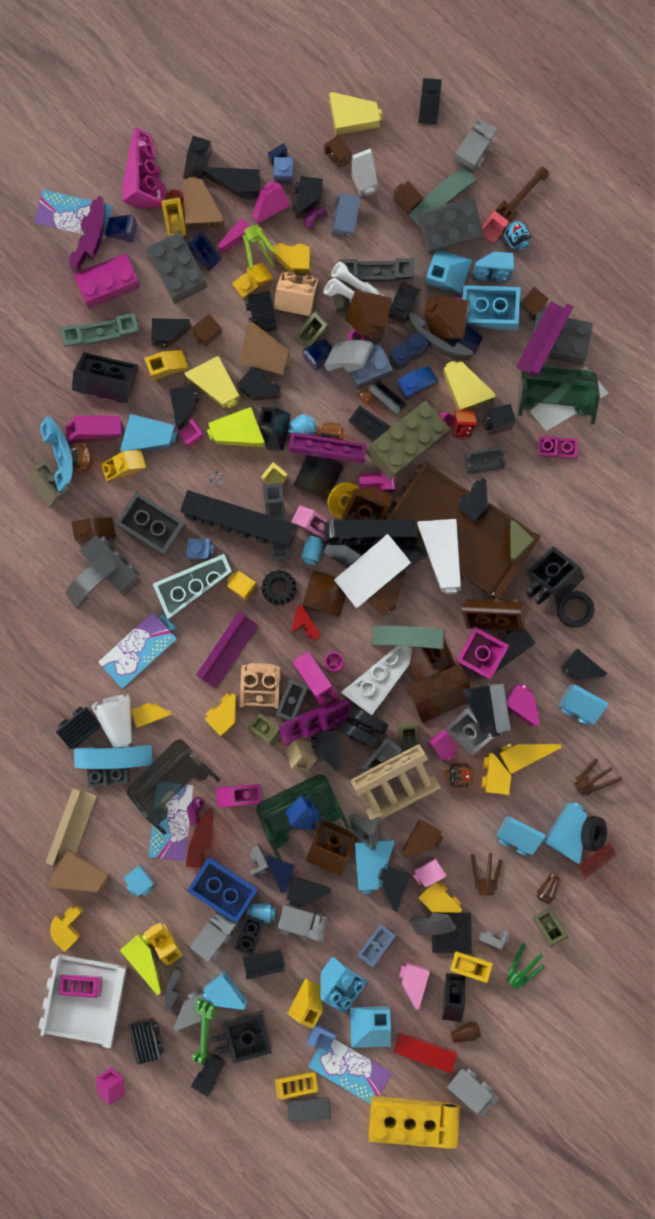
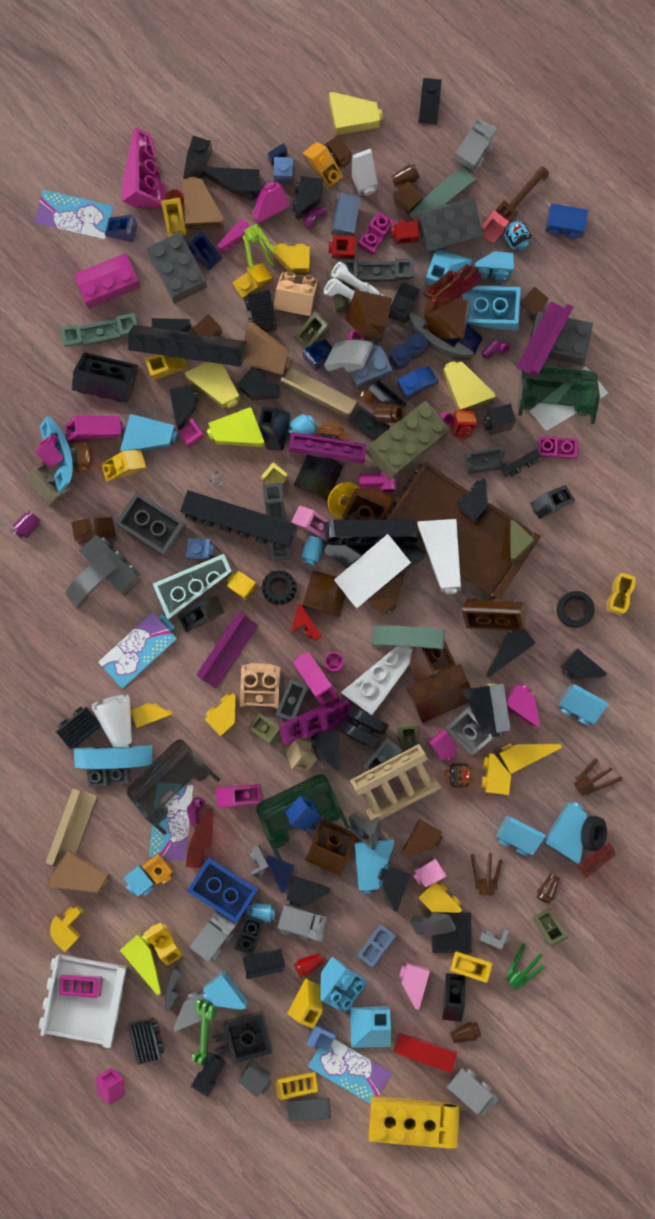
magenta slope [68,196,106,272] -> none
dark pink slope [456,627,509,680] -> none
black hinge [526,546,585,605] -> none
none -> magenta brick [12,510,41,538]
none -> dark pink panel [34,433,64,468]
none -> black brick [128,325,246,367]
none -> light orange brick [142,852,174,884]
none -> black slope [178,596,224,632]
none -> dark grey brick [238,1059,271,1097]
none -> tan panel [281,367,357,419]
none -> red cone [294,953,324,978]
none -> light orange slope [302,142,343,188]
none -> red brick [328,236,356,259]
none -> dark pink slope [357,211,394,256]
none -> reddish brown brick [374,404,403,423]
none -> reddish brown cone [391,164,420,186]
none -> red brick [391,218,419,244]
none -> clear red slope [423,264,483,302]
none -> magenta arm [481,341,510,359]
none -> black plate [502,449,540,477]
none -> black slope [530,485,575,520]
none -> blue brick [545,203,588,239]
none -> yellow brick [606,573,636,615]

